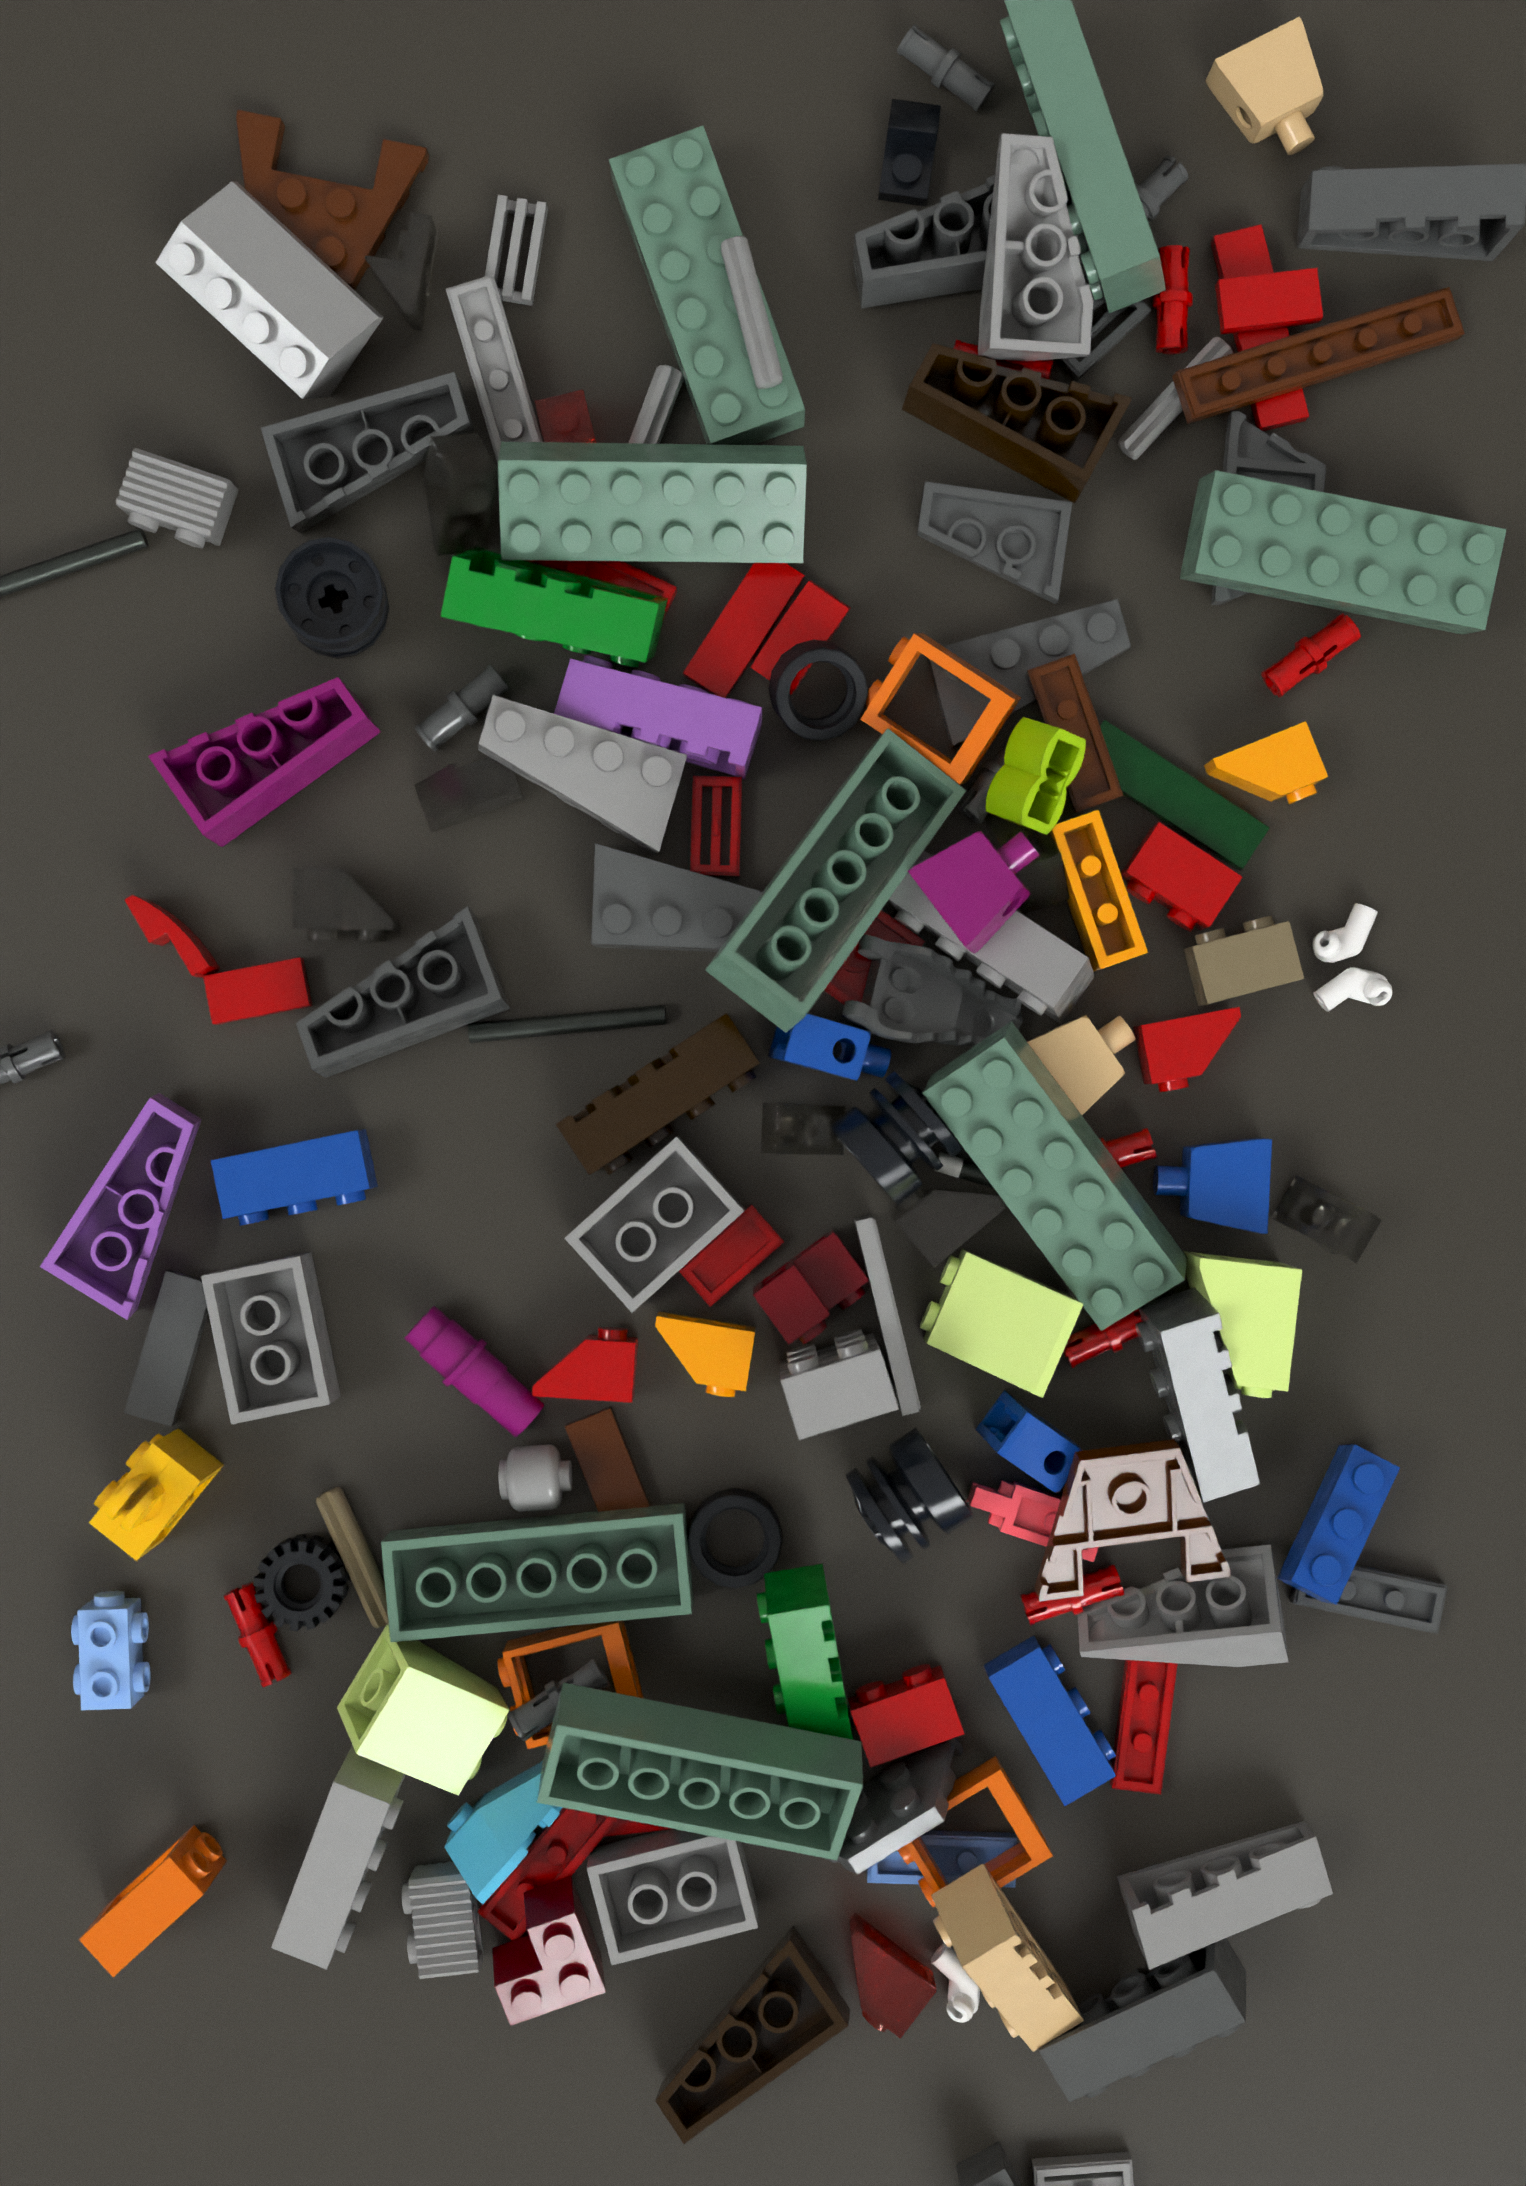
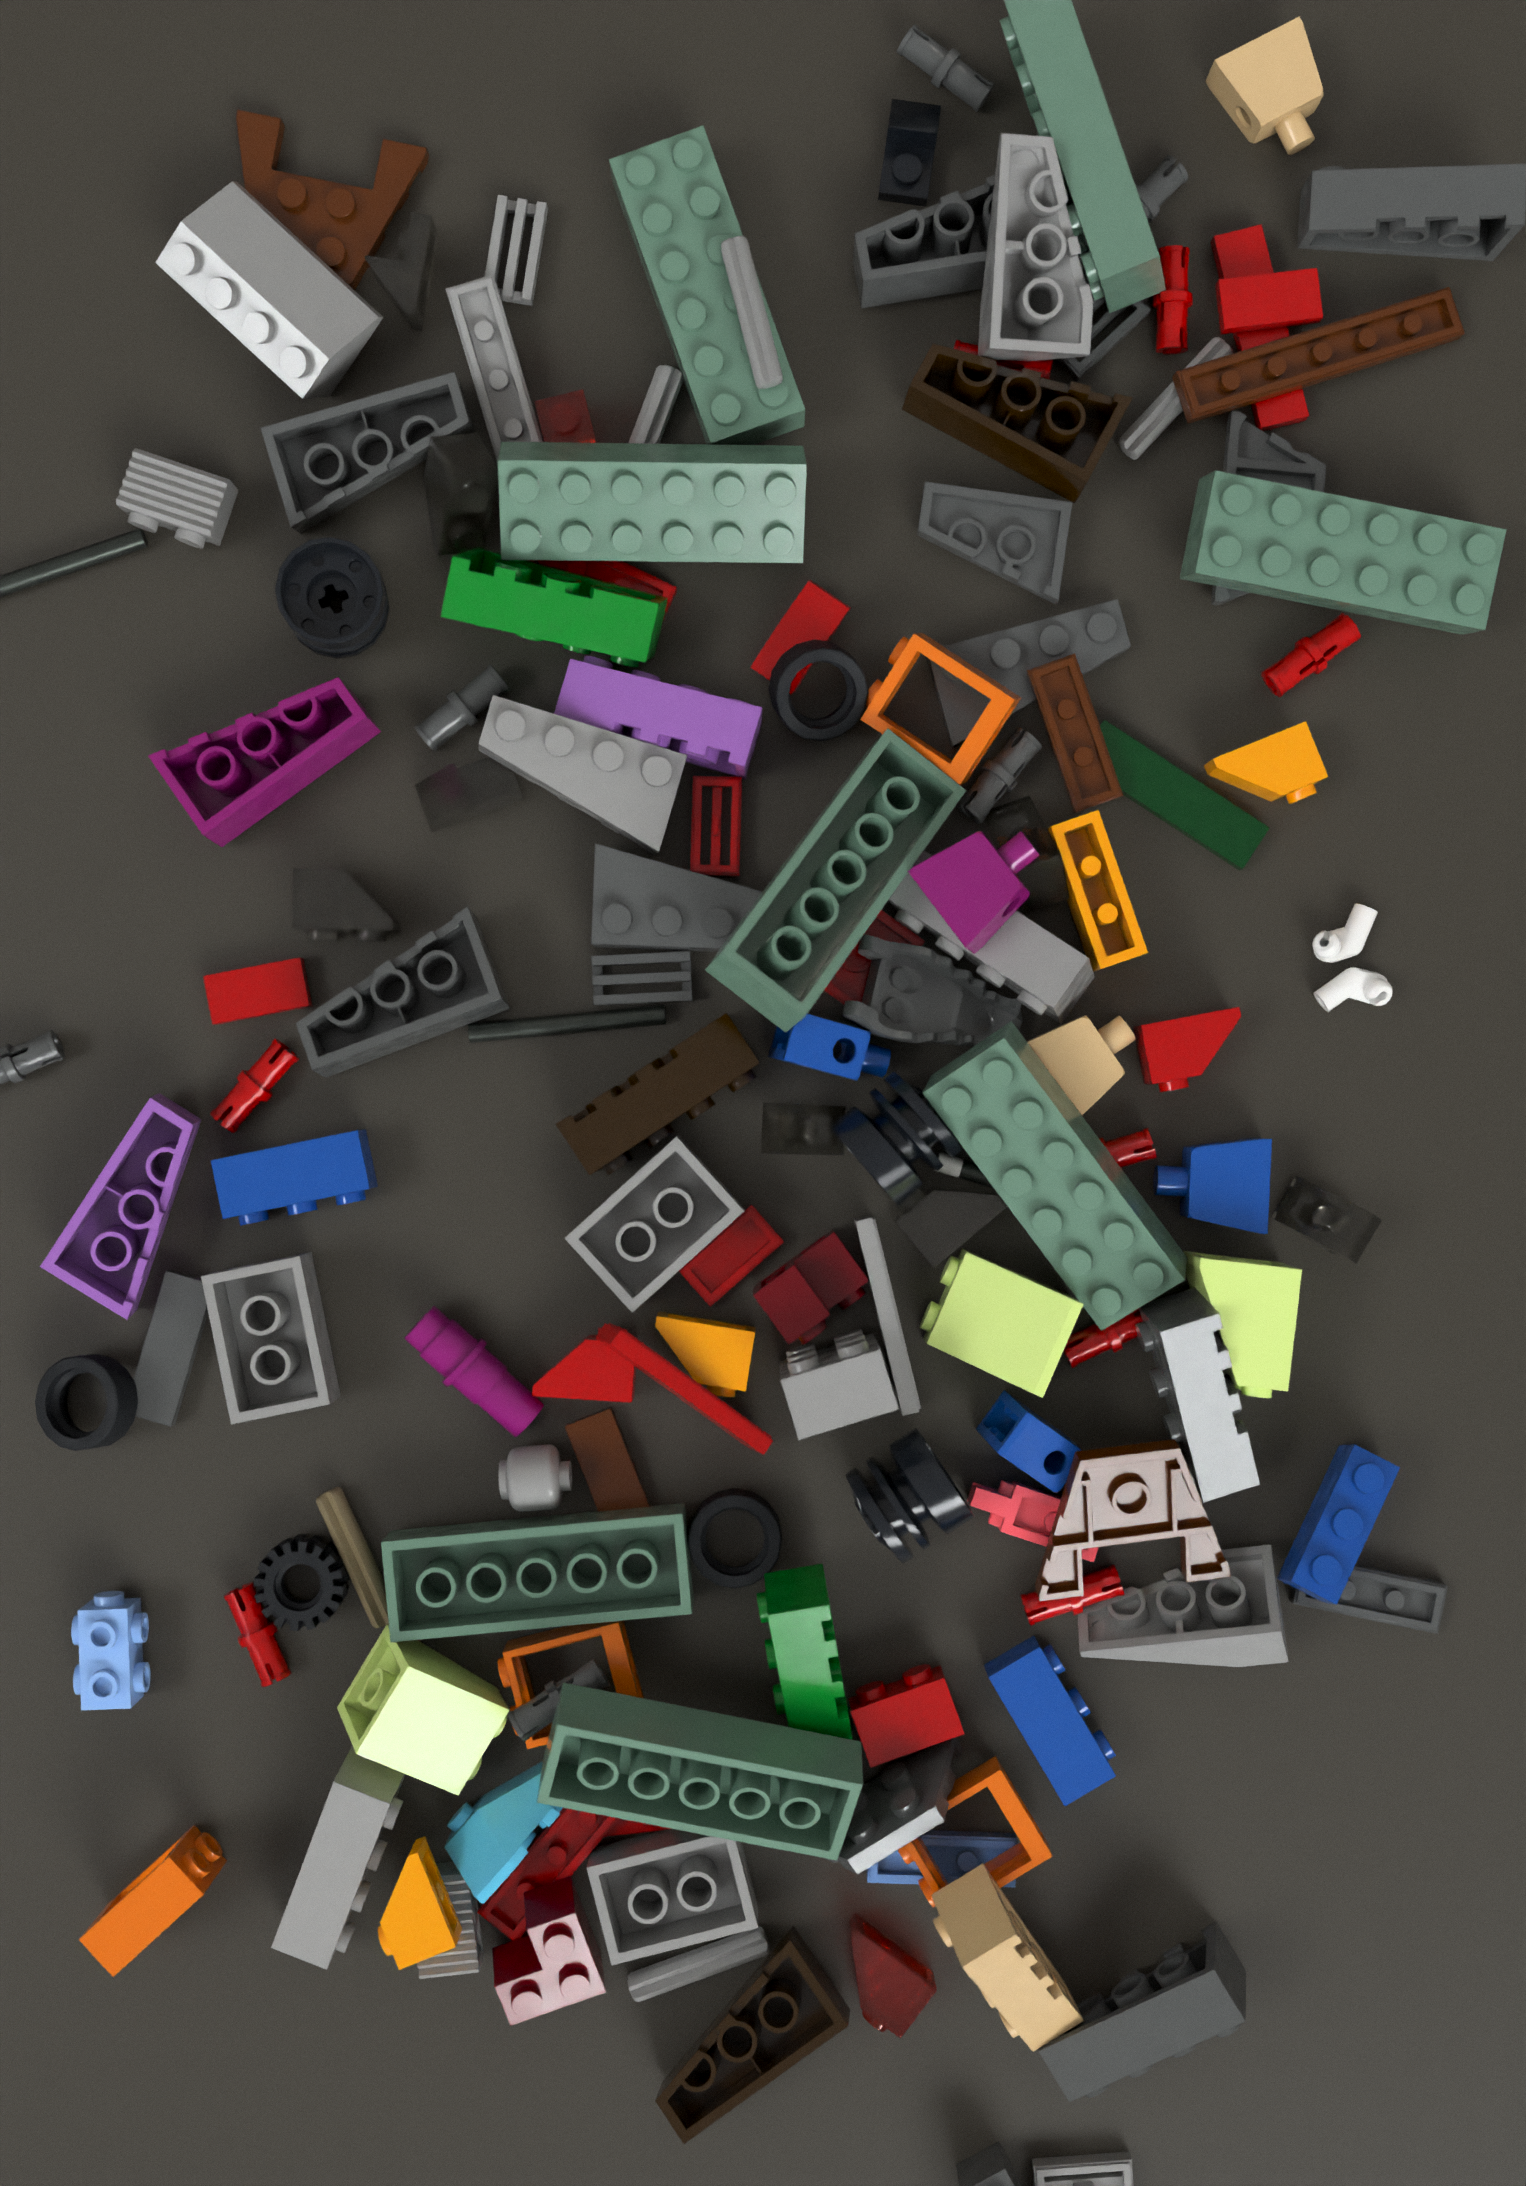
yellow brick [89,1428,224,1561] -> none
red slope [124,895,221,978] -> none
red tile [683,563,805,698] -> none
white arm [931,1943,980,2023] -> none
lime brick [985,717,1086,835] -> none
red tile [1110,1660,1178,1795] -> none
light grey wedge [1117,1821,1333,1970] -> none
red brick [1121,822,1242,932] -> none
dark tan brick [1183,915,1304,1006] -> none
none -> black tyre [35,1354,138,1451]
none -> red pin [210,1038,300,1133]
none -> light orange slope [378,1836,462,1970]
none -> dark grey tile [591,951,693,1006]
none -> red tile [595,1323,773,1455]
none -> light grey axle [627,1926,769,2002]

